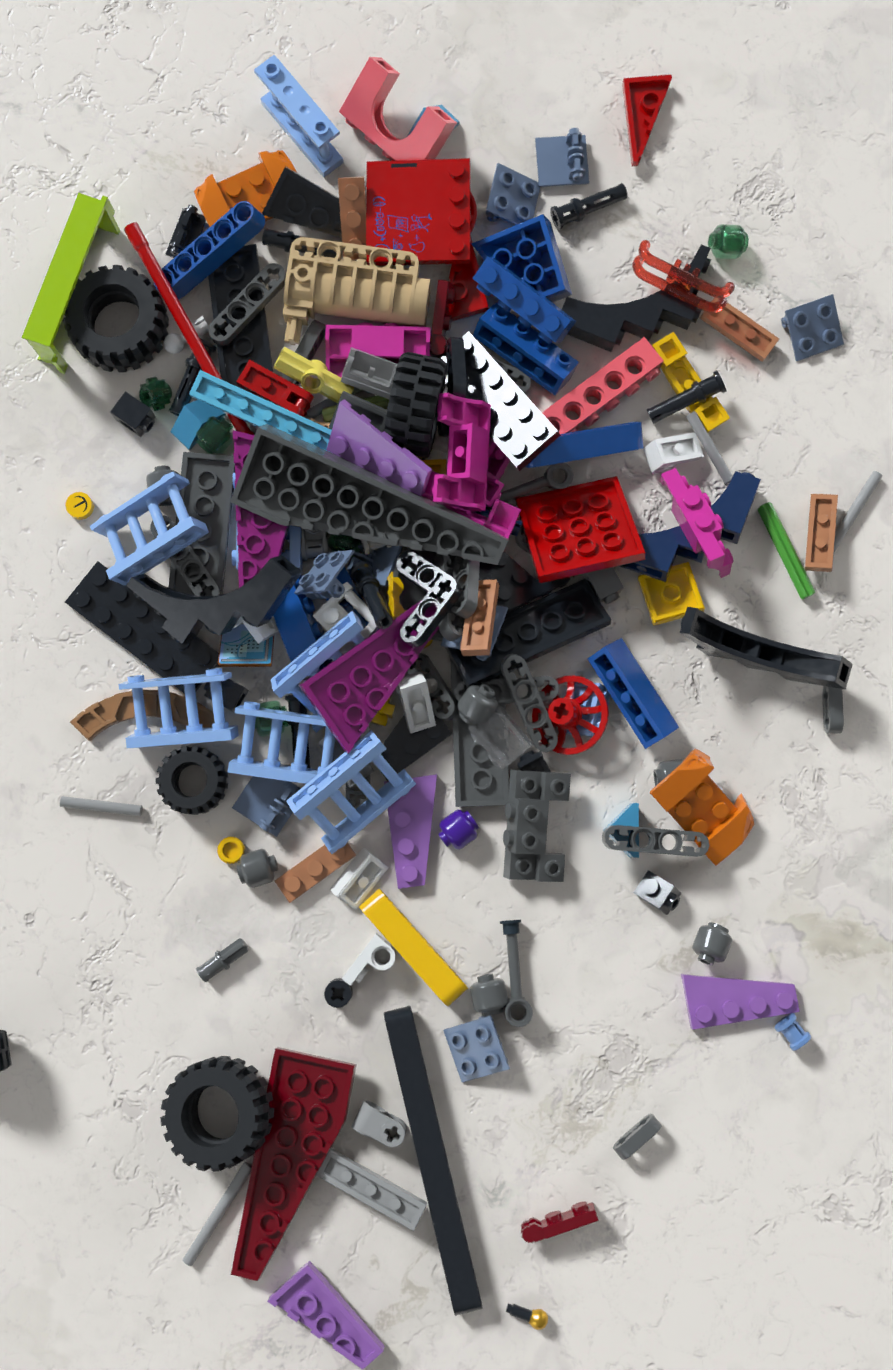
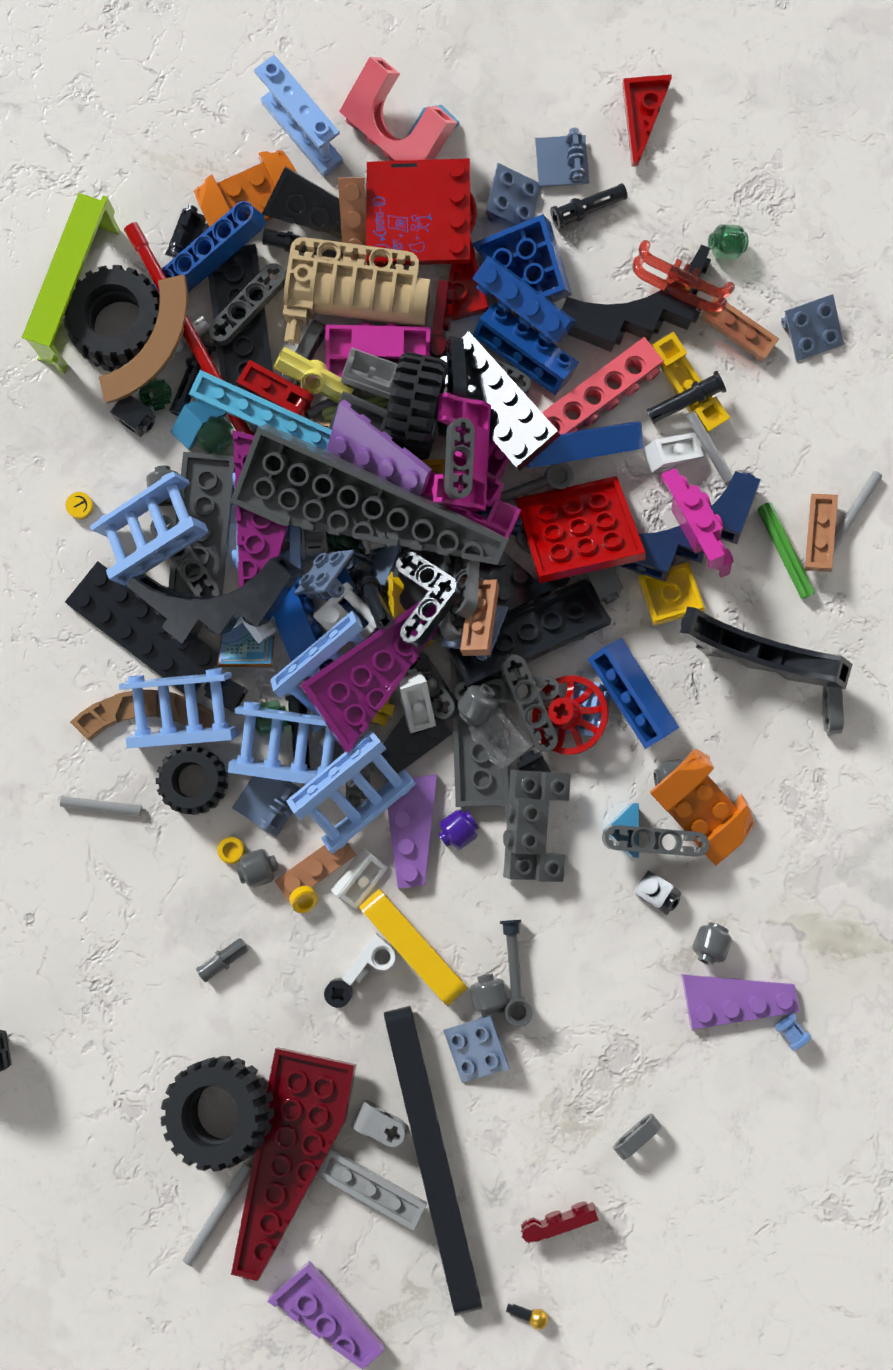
none -> medium nougat tile [99,274,188,404]
none -> yellow tile [289,886,318,913]
none -> dark grey beam [444,418,475,500]

